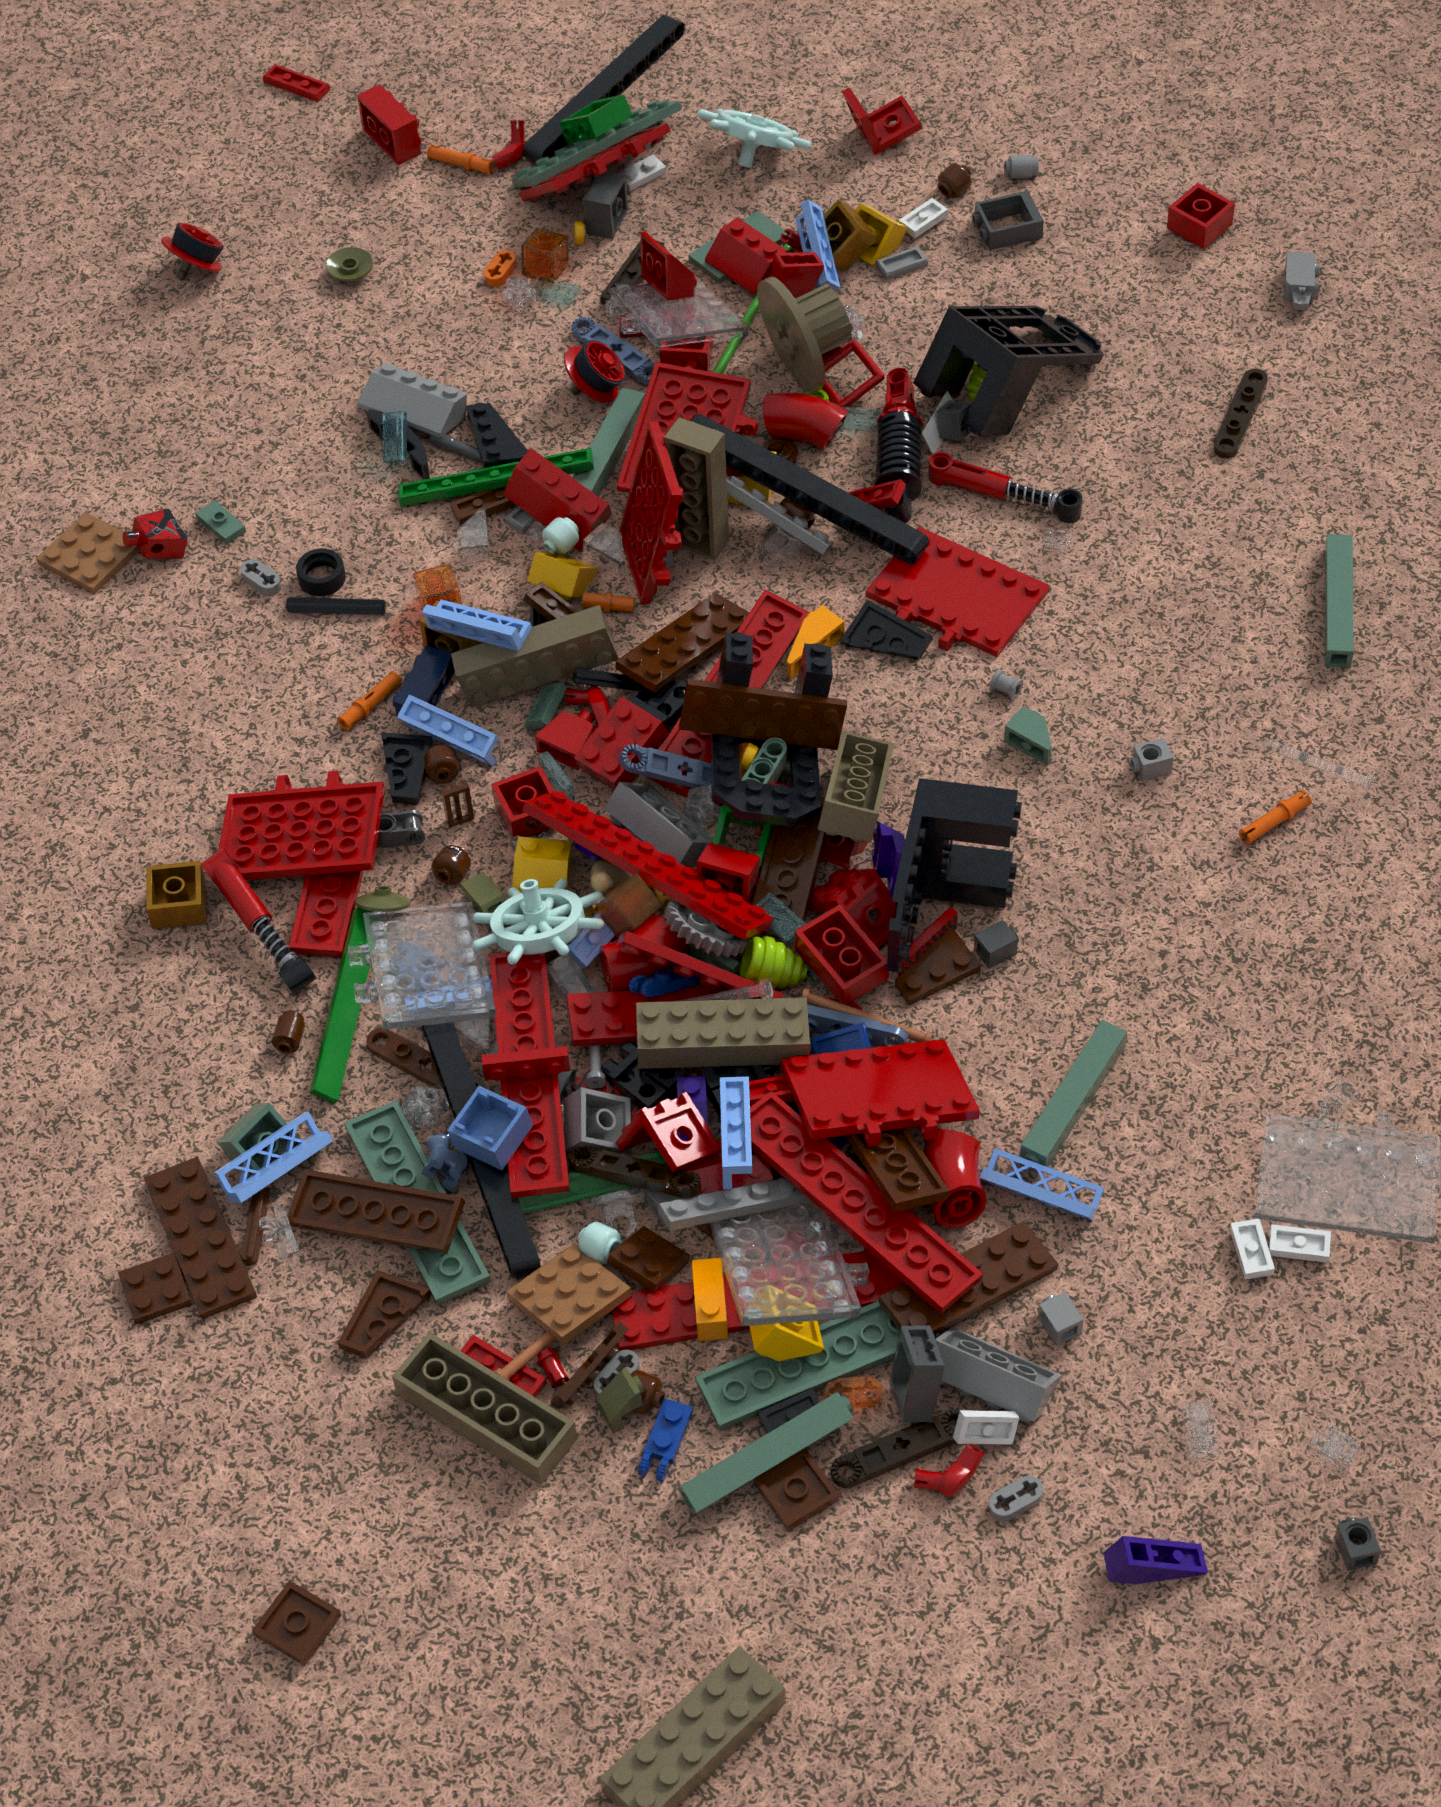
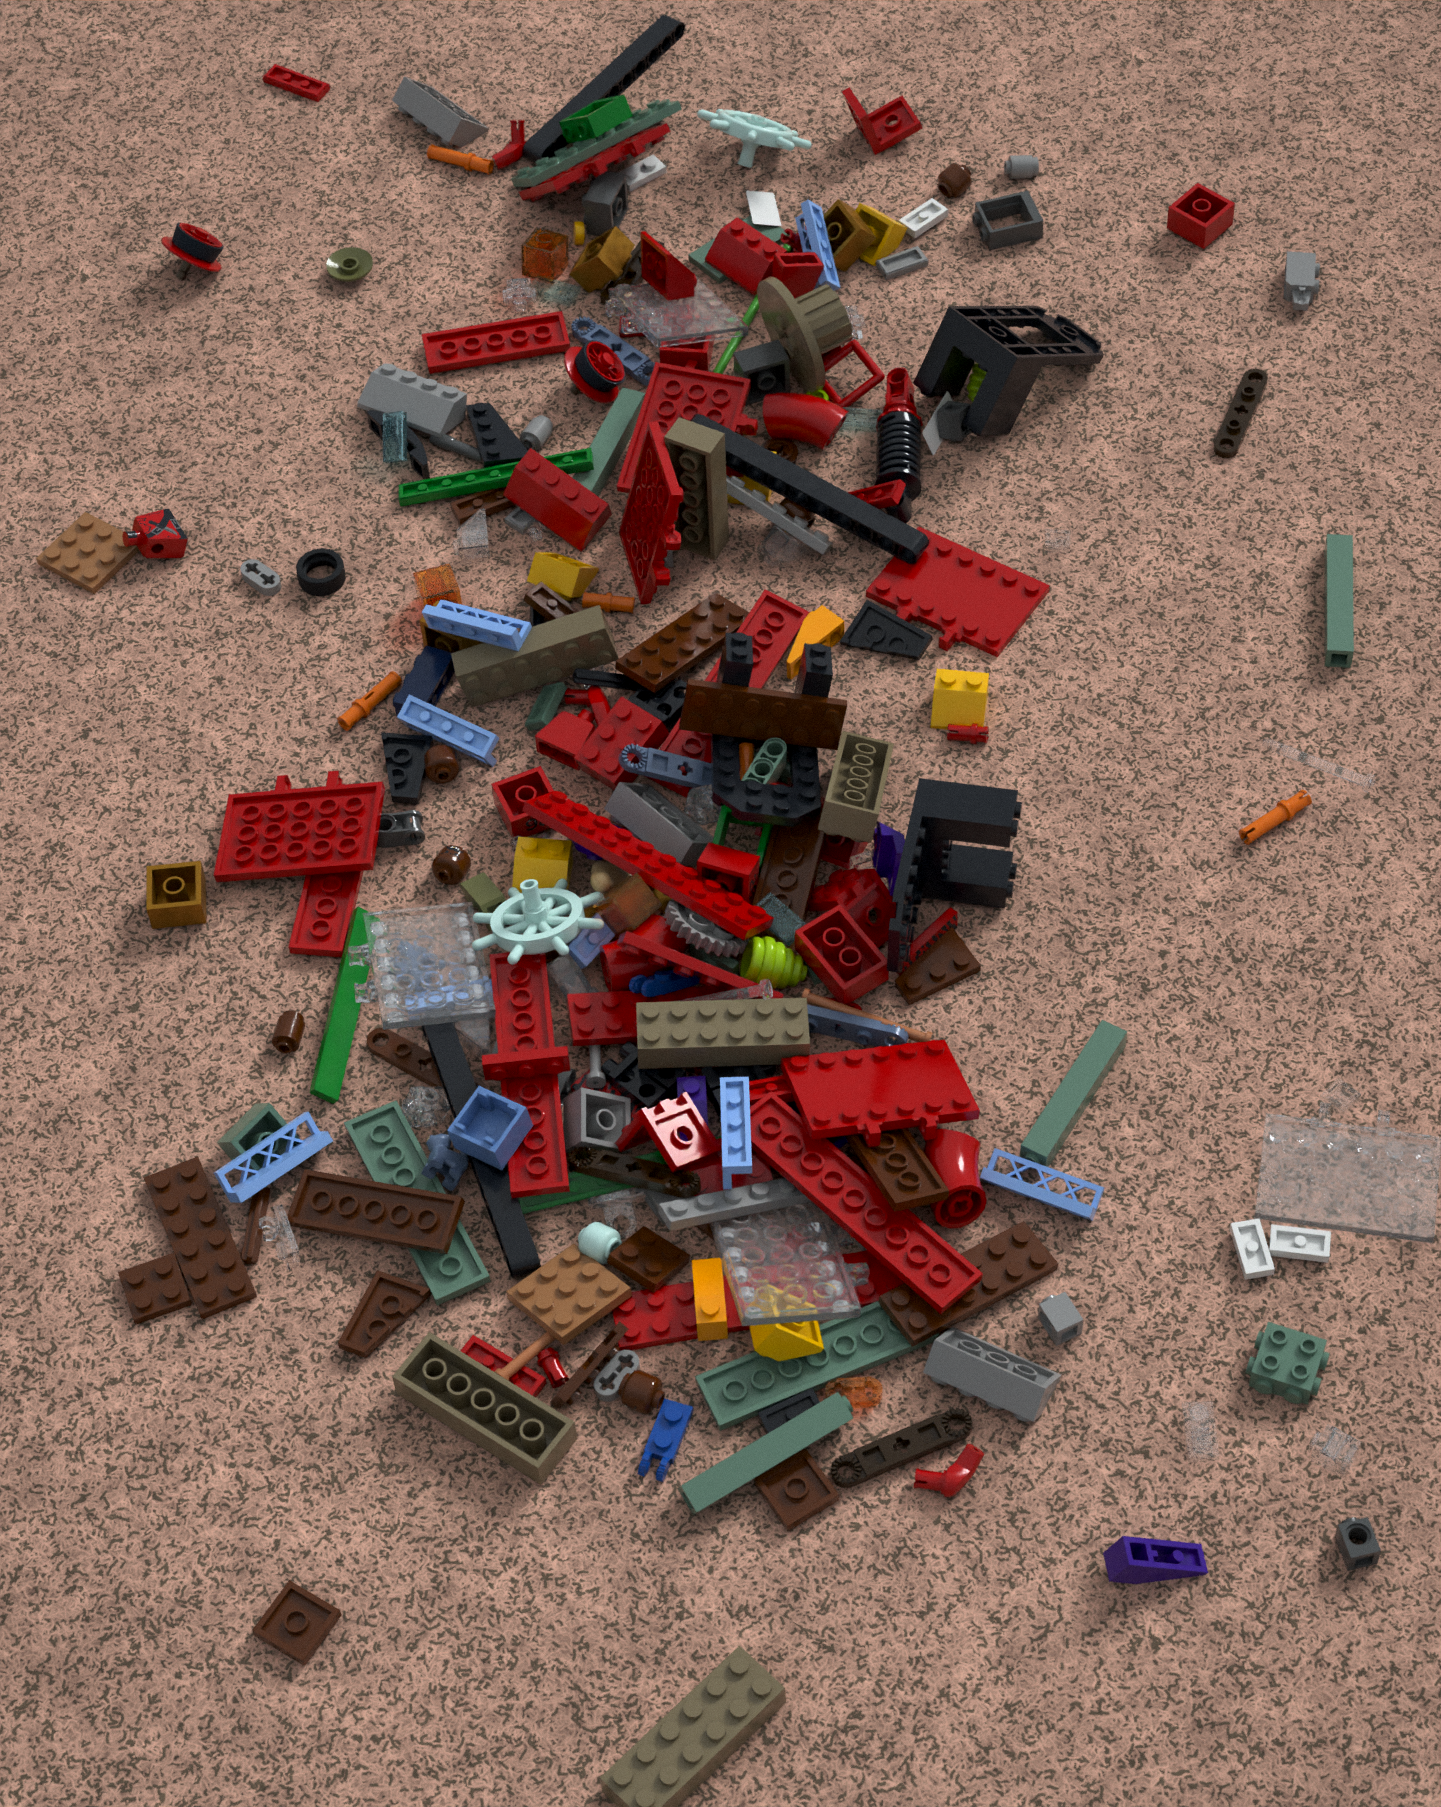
sand green plate [195,500,246,545] -> none
piece [201,848,317,995] -> none
black axle [286,597,386,615] -> none
olive dish [356,886,410,912] -> none
red brick [357,84,422,165] -> none
reddish brown tile [440,779,474,828] -> none
orange beam [484,250,517,287] -> none
clear light blue tile [539,751,575,802] -> none
light aqua head [542,517,579,555] -> none
clear slope [583,522,626,579] -> none
olive slope [597,1367,644,1433] -> none
yellow tile [740,743,759,771] -> none
blue tile [810,1022,871,1054] -> none
dark grey window [889,1326,945,1423] -> none
piece [928,451,1083,523] -> none
white plate [953,1410,1020,1444] -> none
dark grey brick [974,920,1019,969] -> none
light grey bush [989,669,1023,701] -> none
light grey beam [989,1476,1043,1522] -> none
sand green slope [1004,706,1052,766] -> none
light grey brick [1130,738,1173,781] -> none
none -> light grey slope [392,77,489,147]
none -> red plate [422,311,570,374]
none -> light grey brick [520,415,553,451]
none -> pearl gold brick [569,226,635,293]
none -> dark grey brick [733,339,790,406]
none -> white sticker [746,191,781,226]
none -> yellow slope [931,669,989,730]
none -> red pin [947,723,989,745]
none -> sand green brick [1246,1322,1330,1405]

